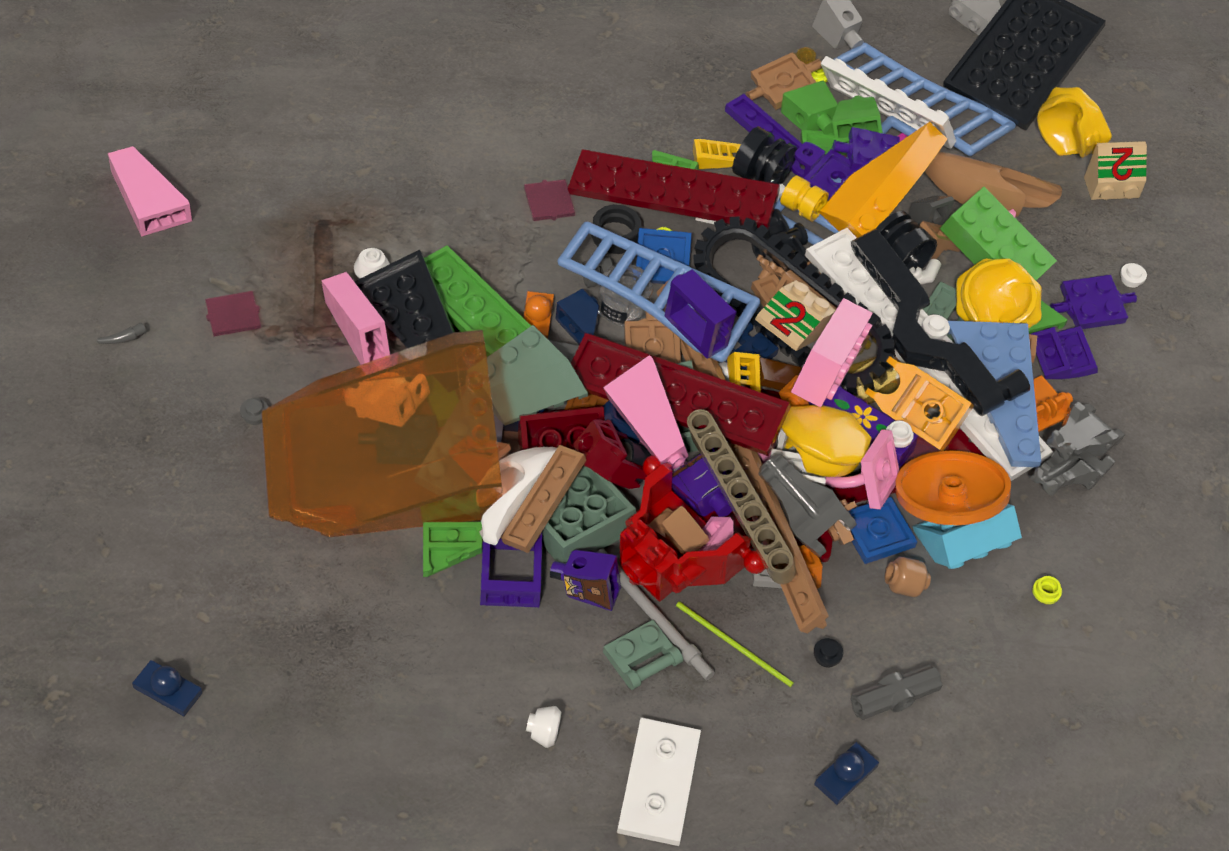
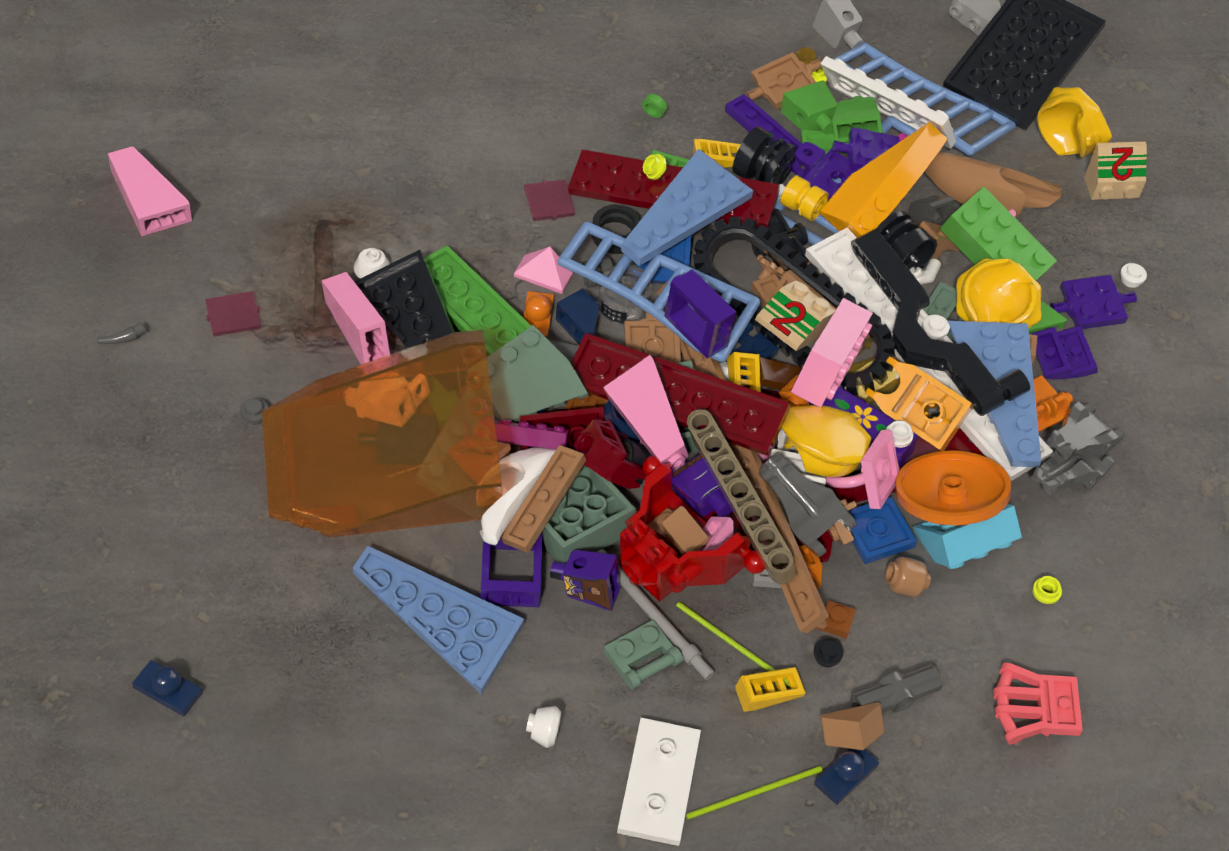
bright green wing [423,522,482,577] -> none
none -> medium blue wing [353,546,524,695]
none -> magenta piece [477,417,569,450]
none -> bright pink slope [514,247,573,294]
none -> medium blue wing [621,149,753,266]
none -> bright green tile [642,94,667,118]
none -> neon yellow plate [643,154,666,180]
none -> lime piece [685,766,822,820]
none -> yellow slope [735,667,806,712]
none -> dark orange plate [815,600,856,639]
none -> medium nougat slope [820,702,885,750]
none -> coral plate [993,663,1083,745]

